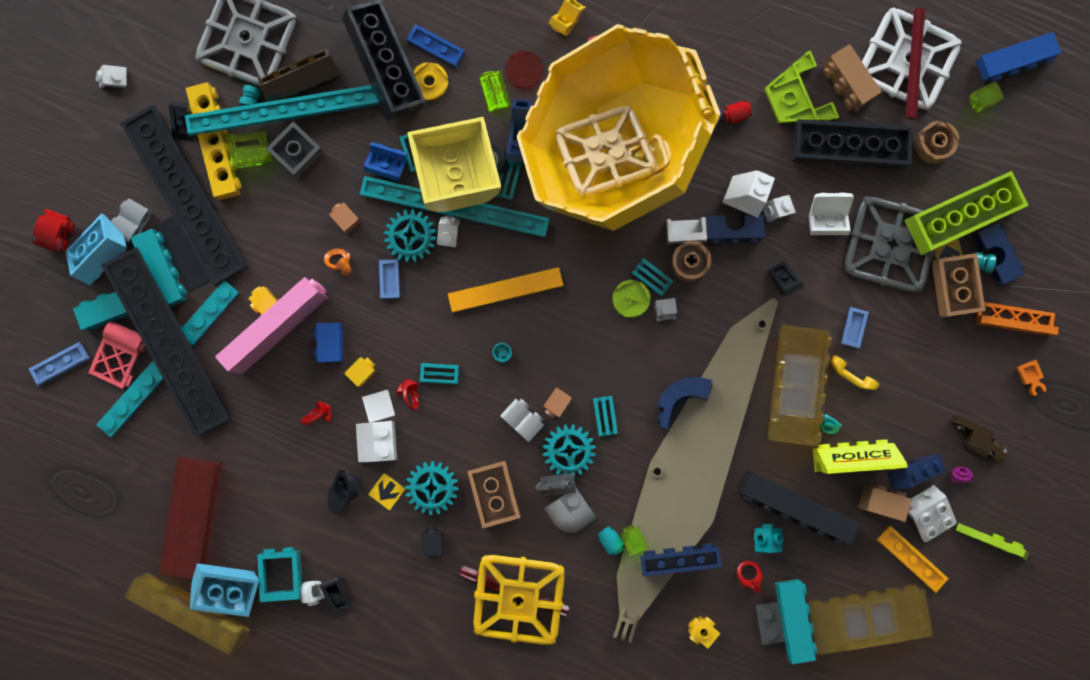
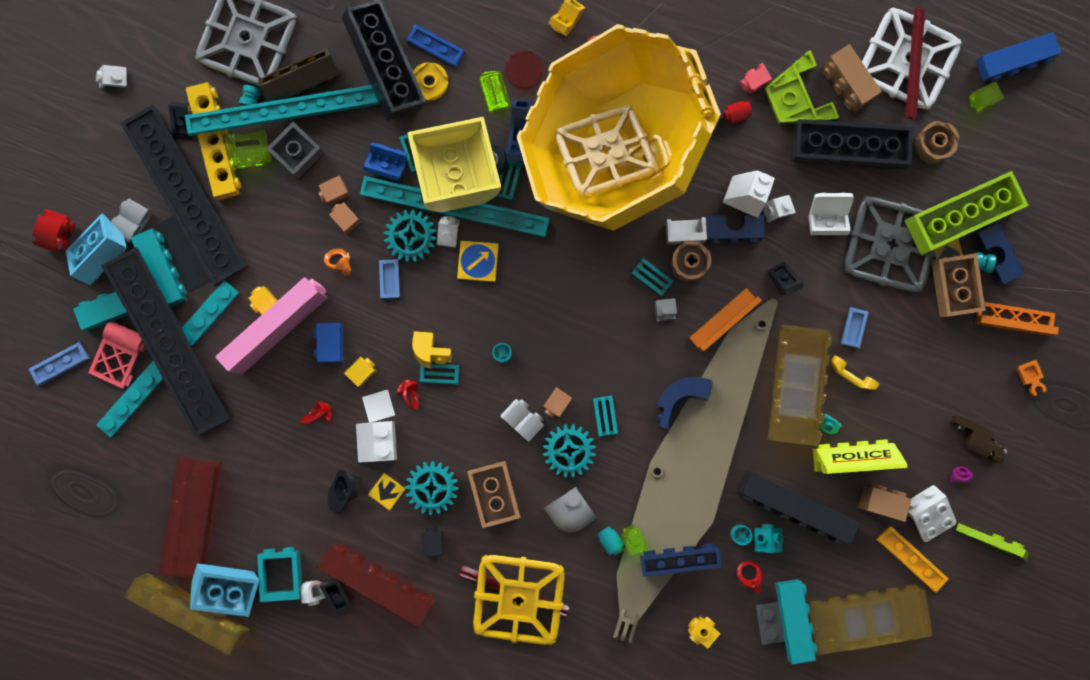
light orange tile [448,267,563,313] -> none
dark grey hinge [535,473,576,496] -> none
lime tile [612,280,650,318] -> none
dark blue arch [887,453,946,490] -> none
none -> clear red brick [317,542,435,627]
none -> nougat brick [318,176,350,205]
none -> yellow brick [412,331,452,368]
none -> tile [457,241,499,282]
none -> orange fence [689,288,762,352]
none -> teal wheel [730,525,752,546]
none -> coral brick [740,63,772,95]

